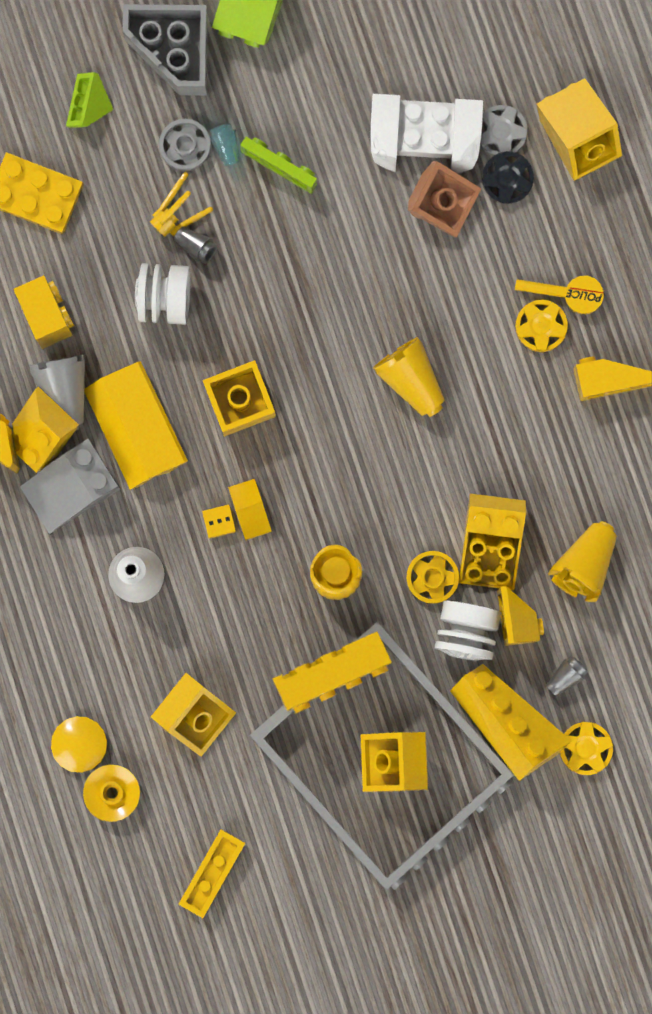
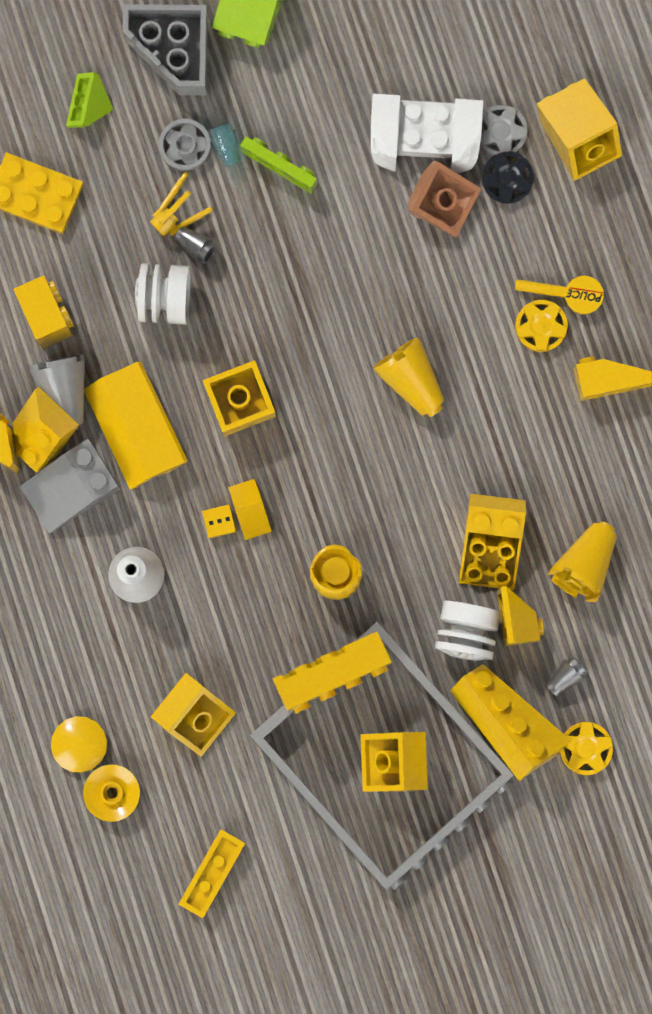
yellow wheel [406,551,459,604] -> none

